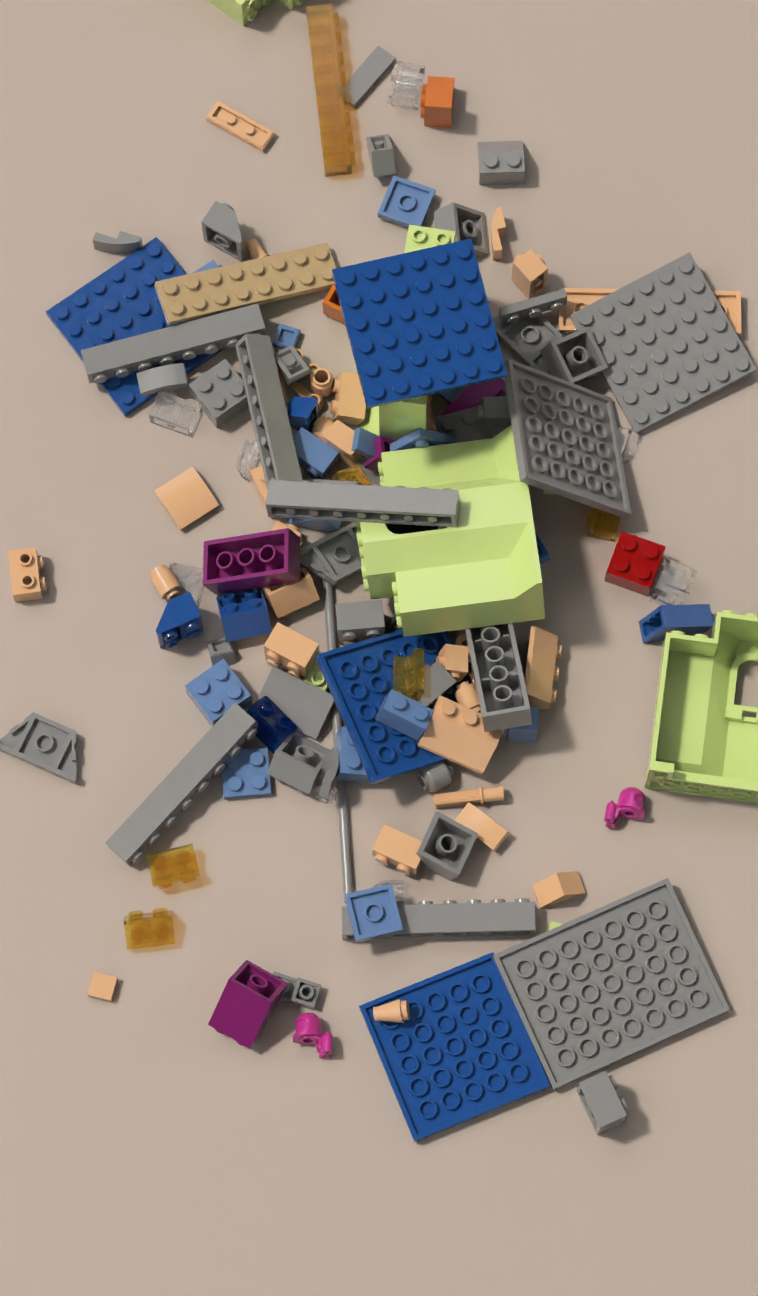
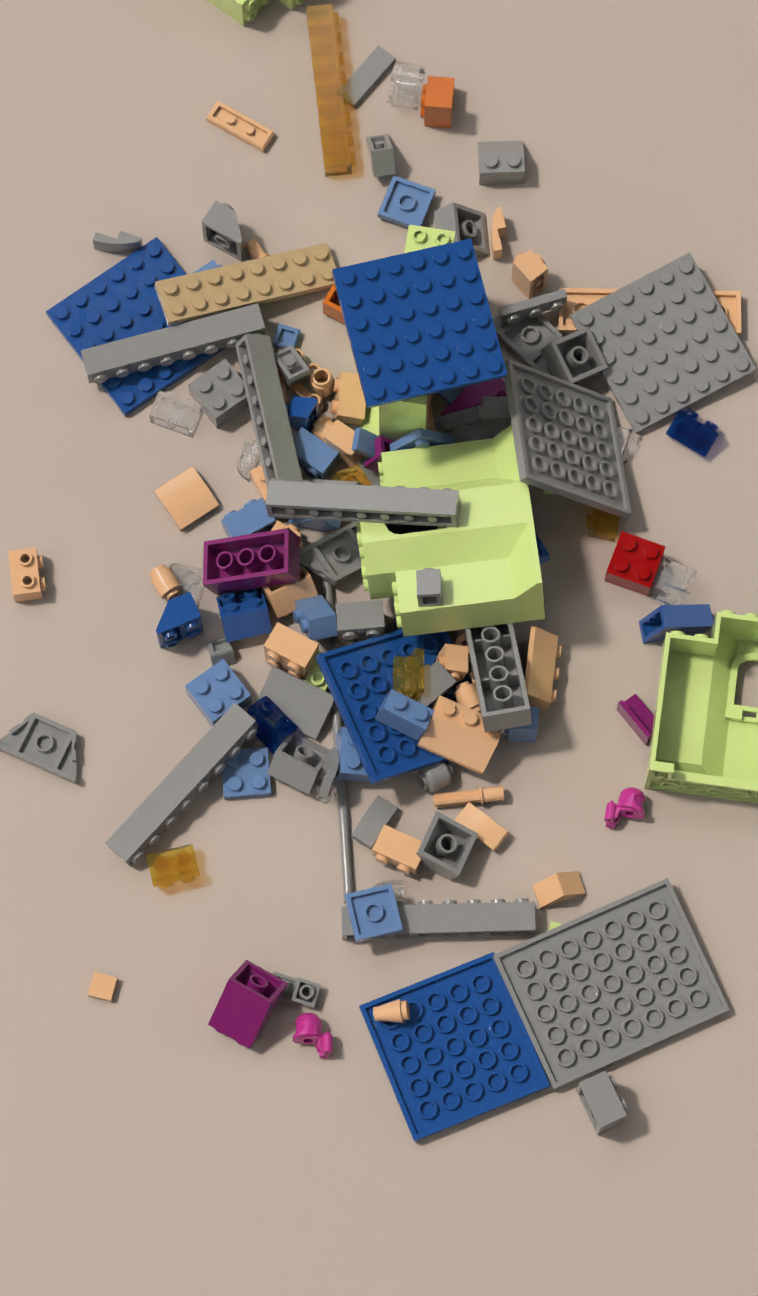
clear yellow bracket [124,908,175,950] -> none
light grey slope [136,363,189,397] -> none
none -> medium blue brick [221,498,276,538]
none -> medium blue brick [293,595,338,641]
none -> light grey slope [351,795,398,849]
none -> light grey brick [416,568,443,607]
none -> magenta panel [617,693,654,745]
none -> clear blue bracket [665,408,721,457]

